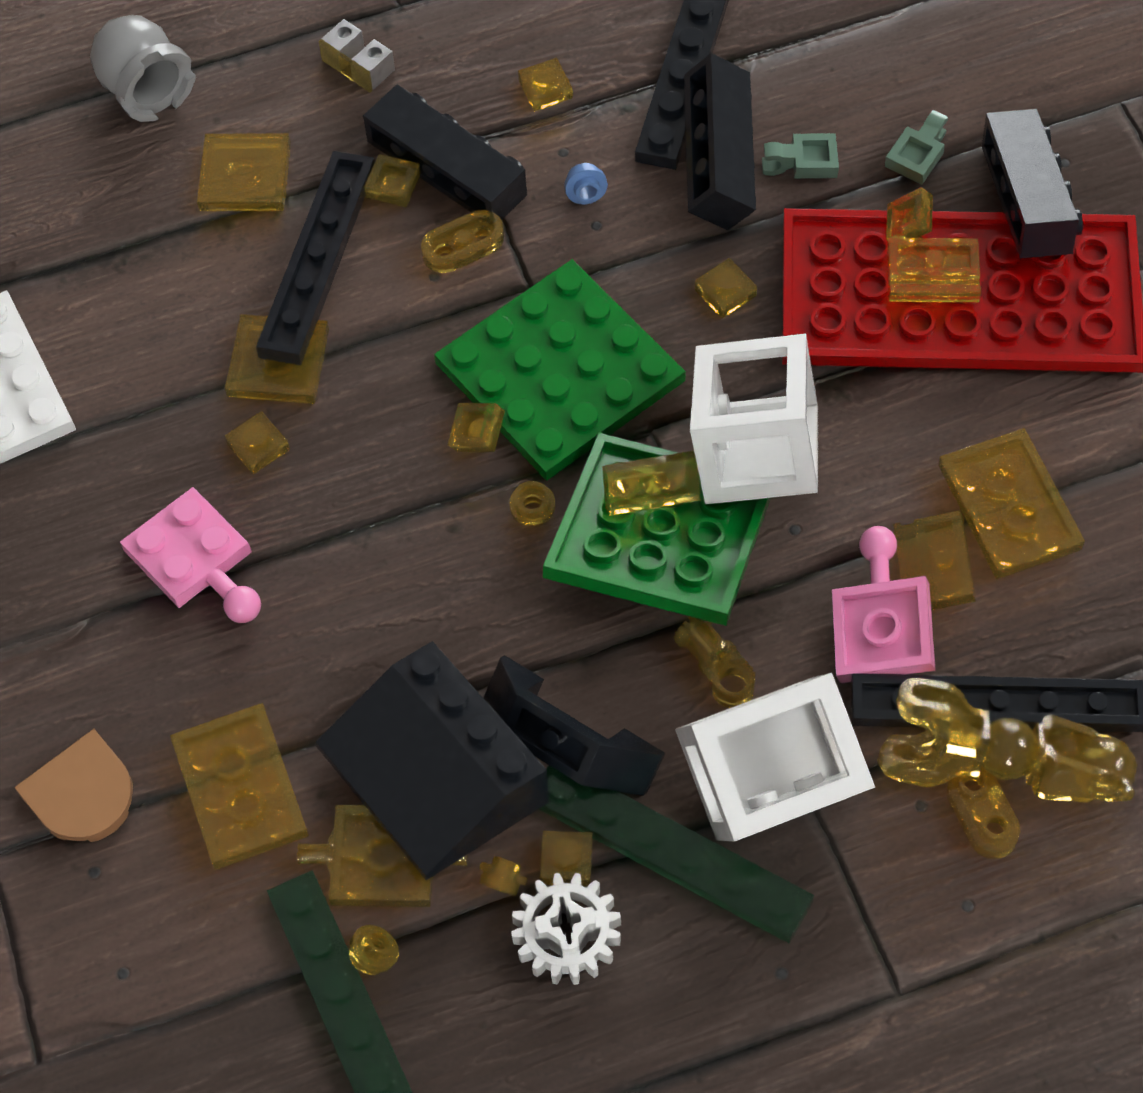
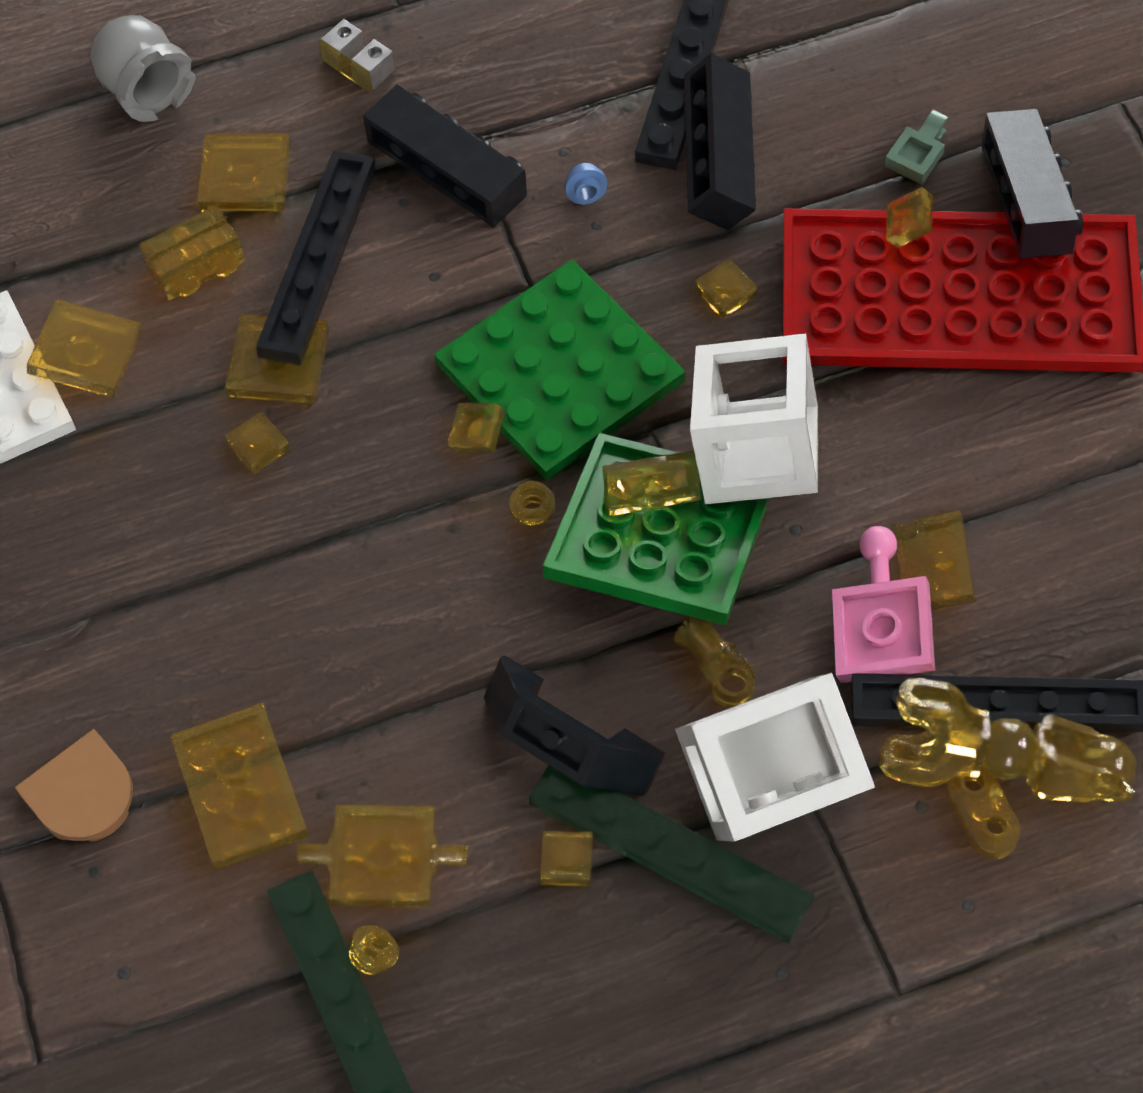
bright pink plate [120,487,261,623] -> none
black slope [316,641,549,881] -> none
clear yellow plate [364,154,420,207] -> none
clear yellow plate [421,210,504,273] -> none
clear yellow plate [478,856,528,896] -> none
white gear [511,873,621,985] -> none
clear yellow plate [518,57,573,111] -> none
sand green plate [762,133,839,179] -> none
clear yellow plate [887,238,981,302] -> none
clear yellow plate [938,428,1085,579] -> none
none -> clear yellow tile [27,299,142,398]
none -> clear yellow brick [139,205,245,301]

